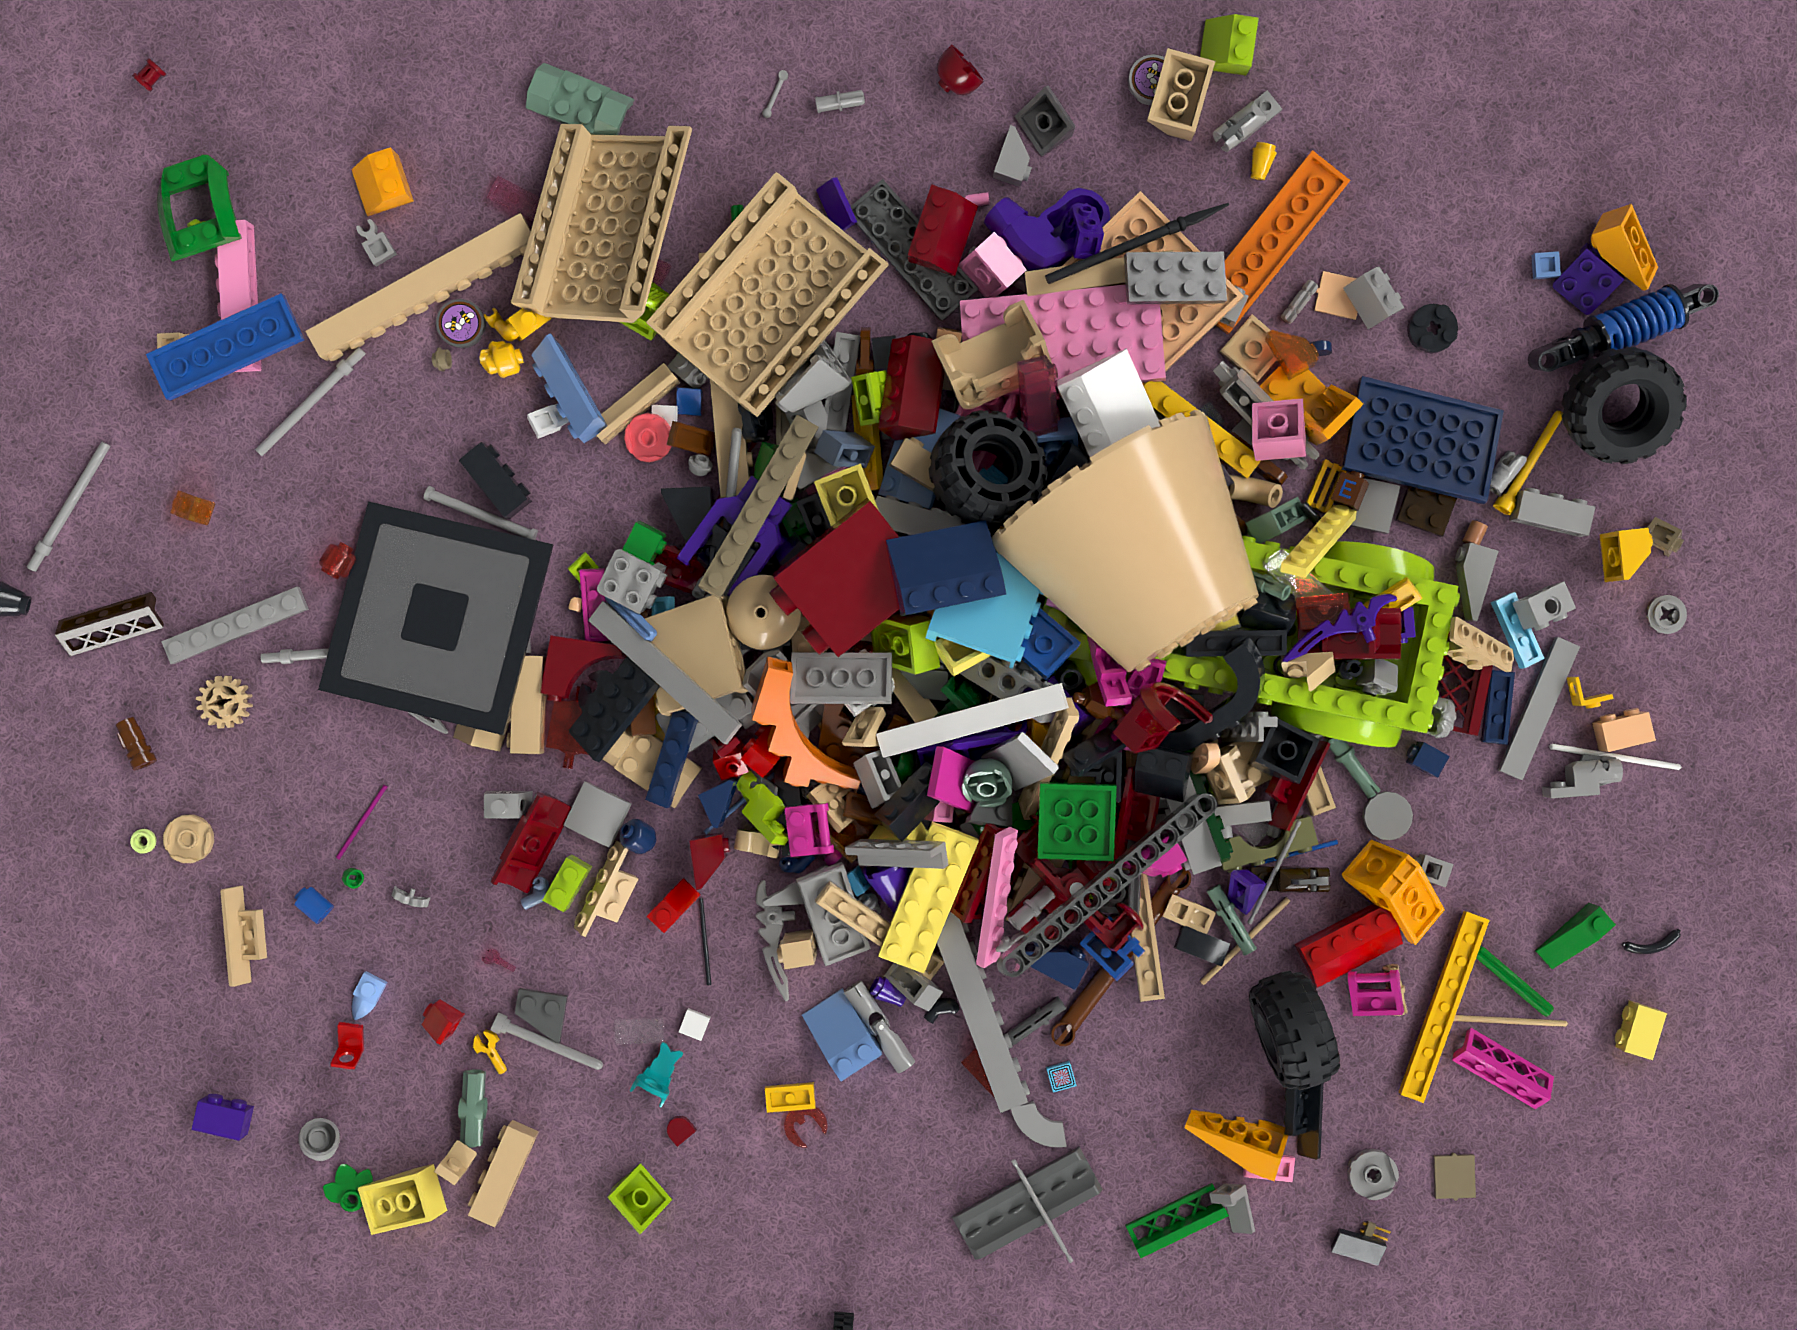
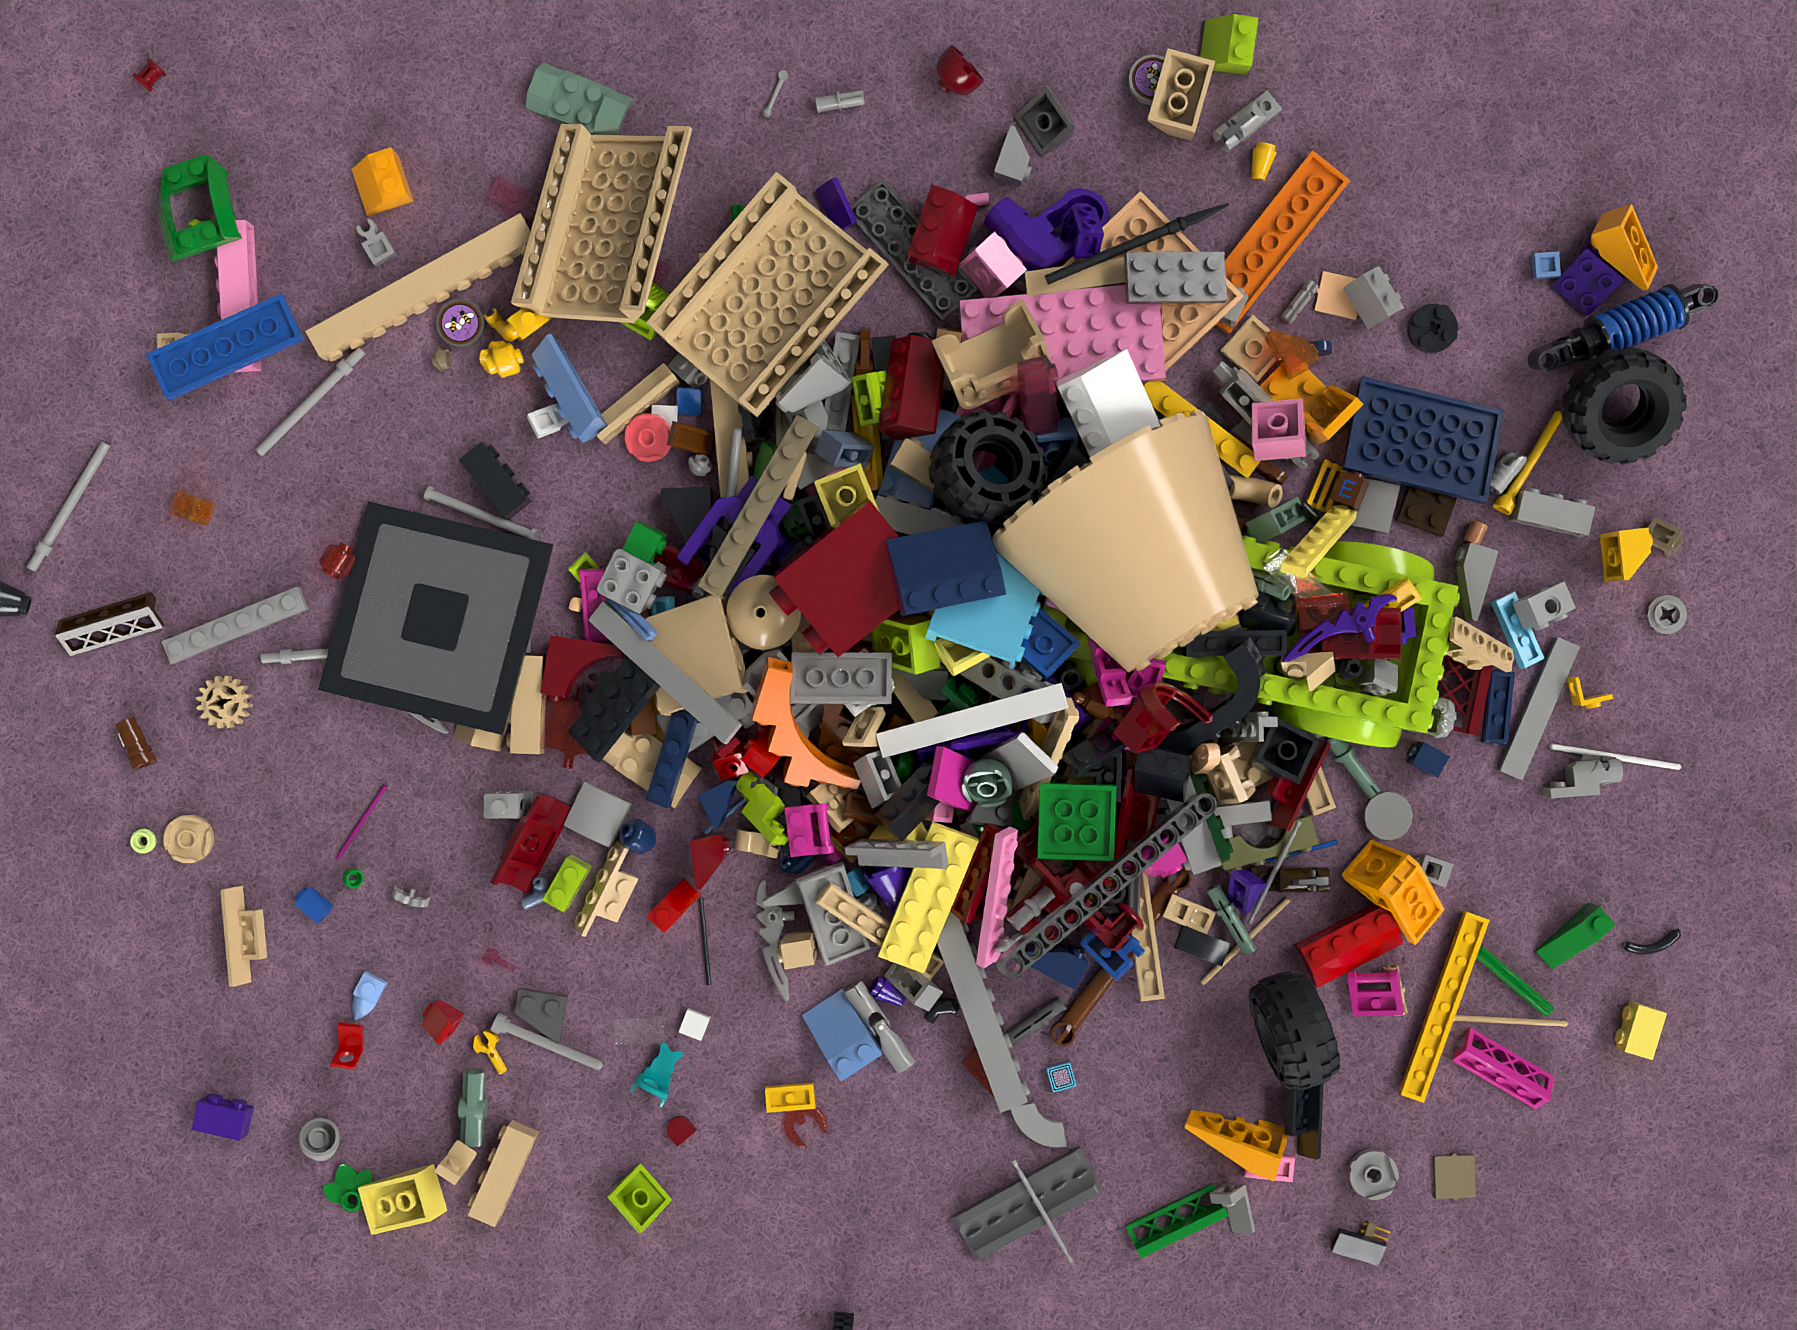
light nougat brick [1592,708,1656,752] -> none

